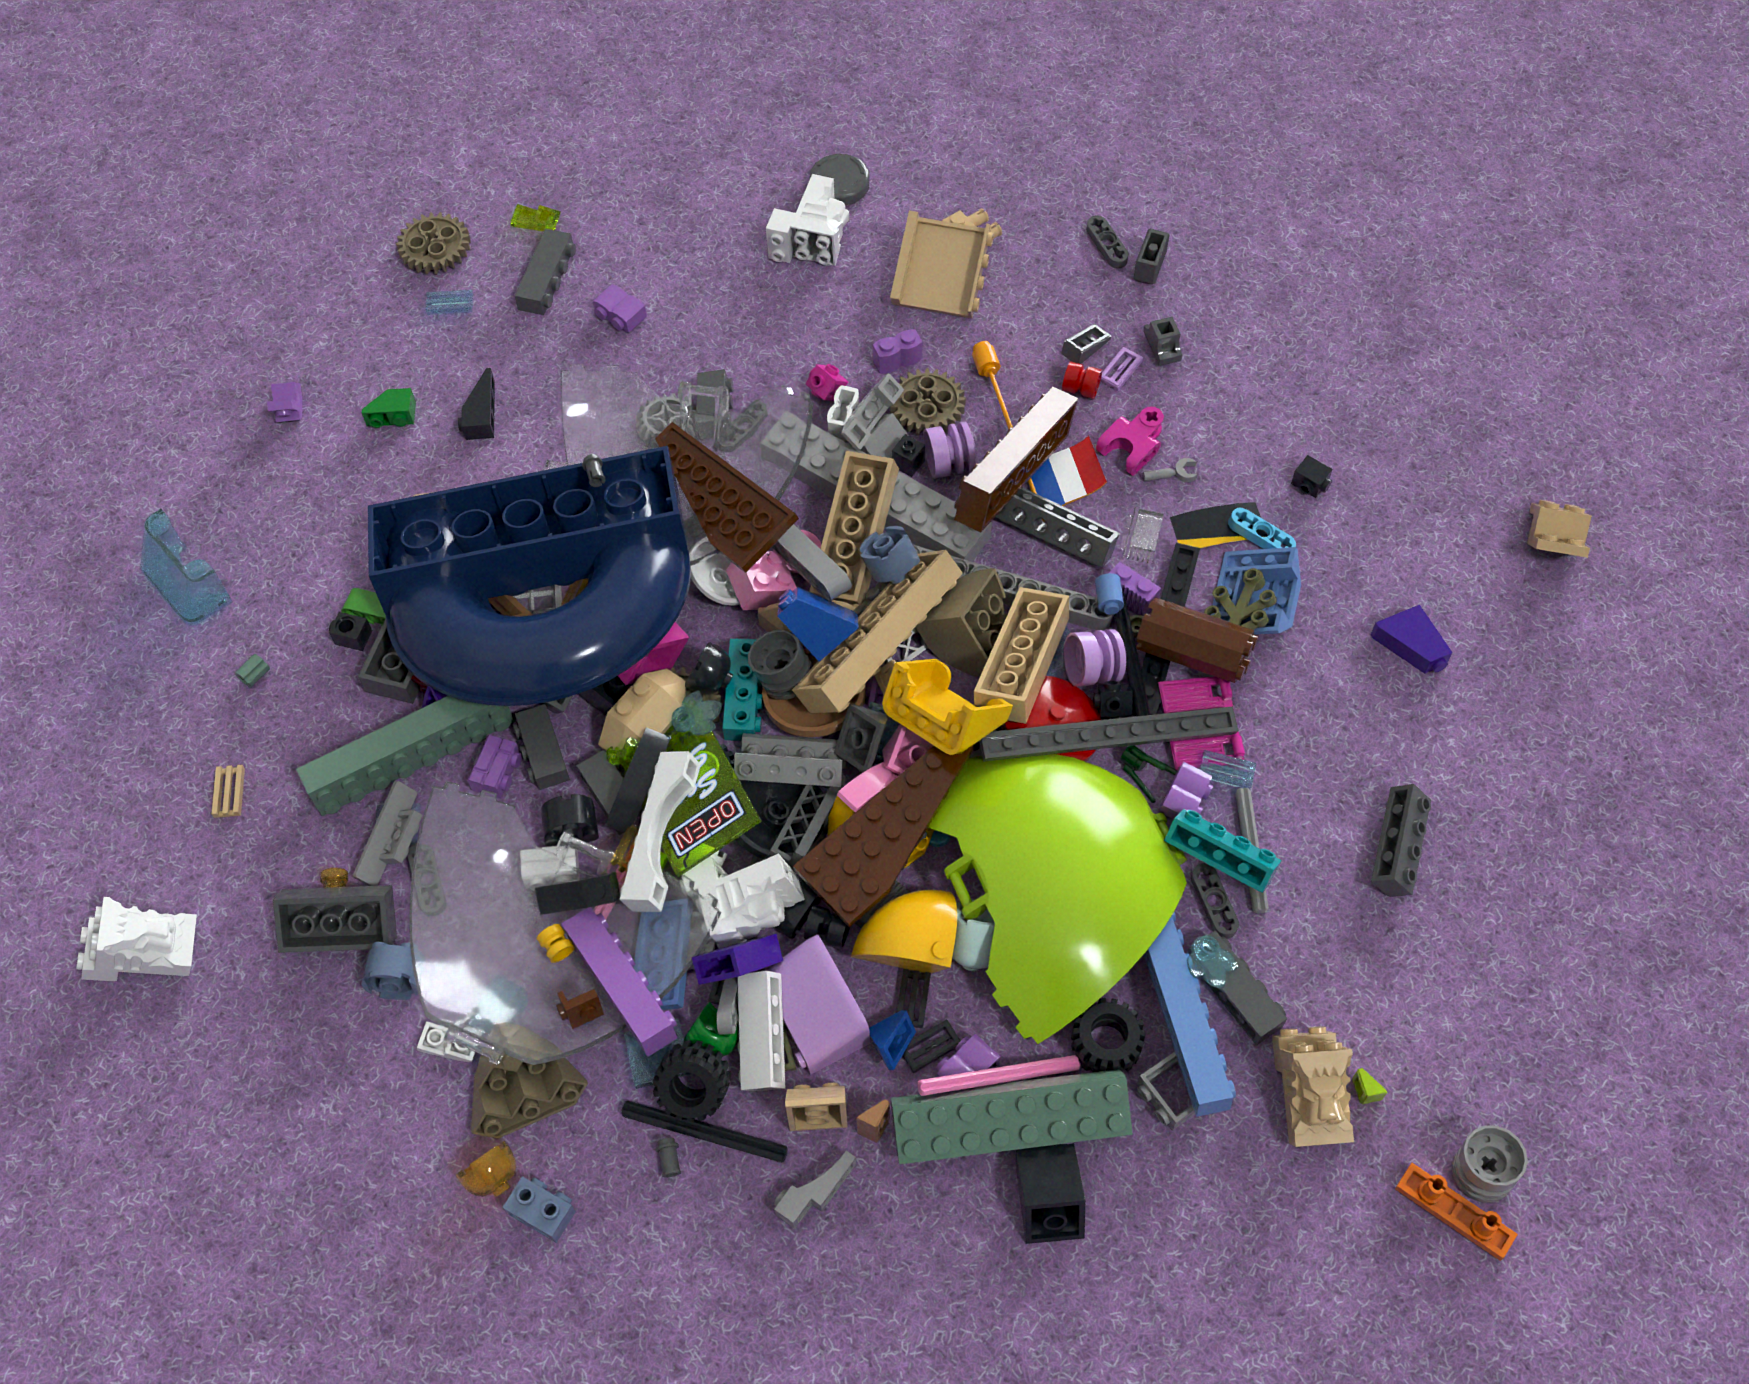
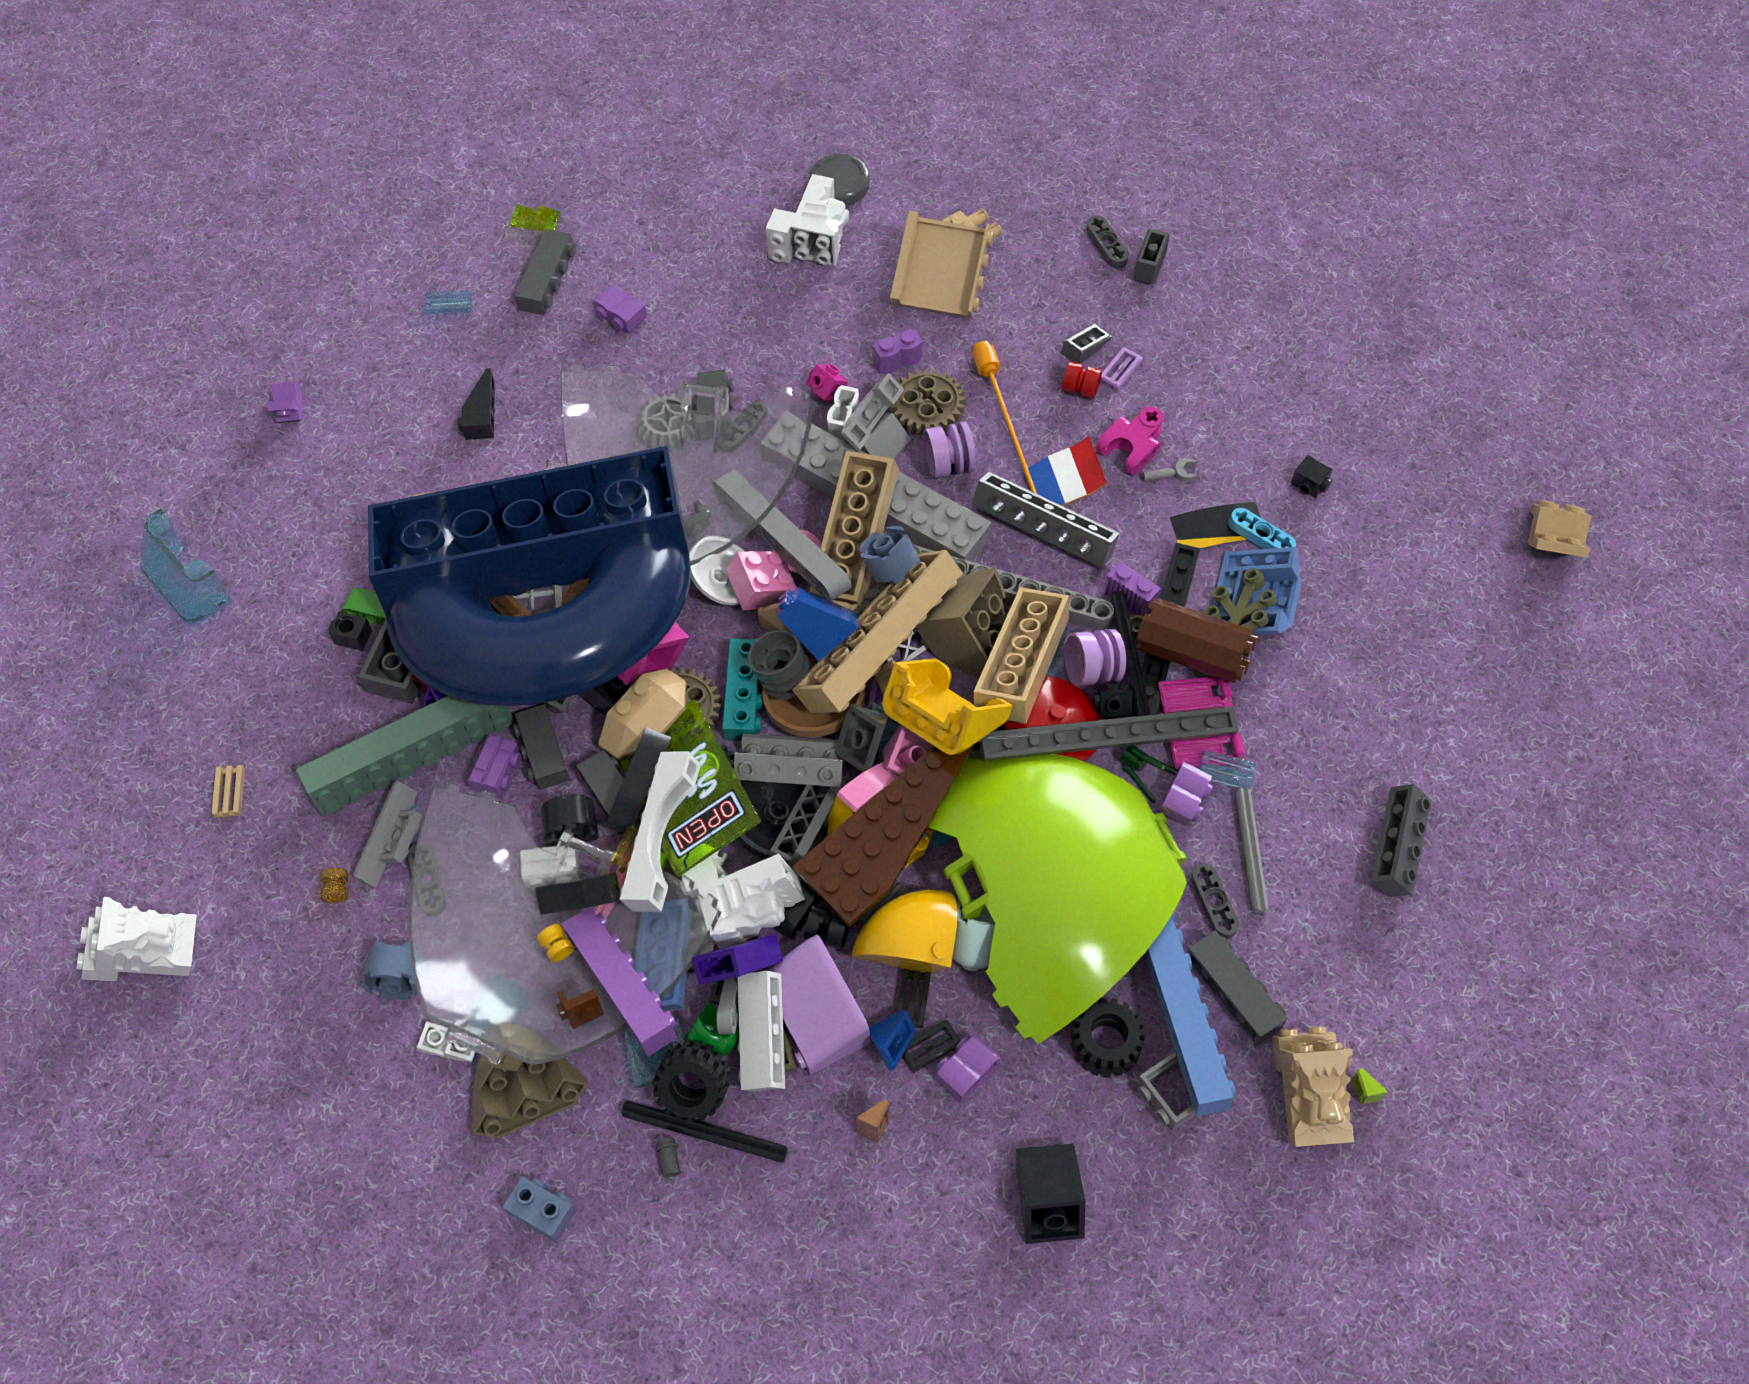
sand green piece [235,654,270,688] -> none
dark grey brick [273,885,397,953] -> none
green slope [361,388,416,428] -> none
dark tan gear [396,212,471,274] -> none
clear yellow cylinder [456,1141,517,1197] -> none
dark grey pin [582,454,605,487] -> none
clear neon green arm [606,738,639,765] -> none
reddish brown wing [655,422,799,573] -> none
clear light blue plate [672,690,722,735] -> none
black cylinder [685,642,733,695] -> none
light grey slope [774,1150,857,1229] -> none
tan slope [785,1083,848,1131] -> none
sand green brick [891,1069,1133,1165] -> none
black brick [892,434,925,477] -> none
bright pink axle [917,1055,1080,1096] -> none
brick [954,387,1078,533] -> none
medium blue brick [1095,573,1124,615] -> none
clear brick [1120,507,1164,564] -> none
dark grey brick [1143,317,1182,366] -> none
teal brick [1164,809,1282,893] -> none
clear light blue plate [1187,935,1238,989] -> none
dark purple slope [1370,604,1453,674] -> none
orange plate [1395,1163,1518,1261] -> none
light grey wheel [1452,1126,1528,1203] -> none

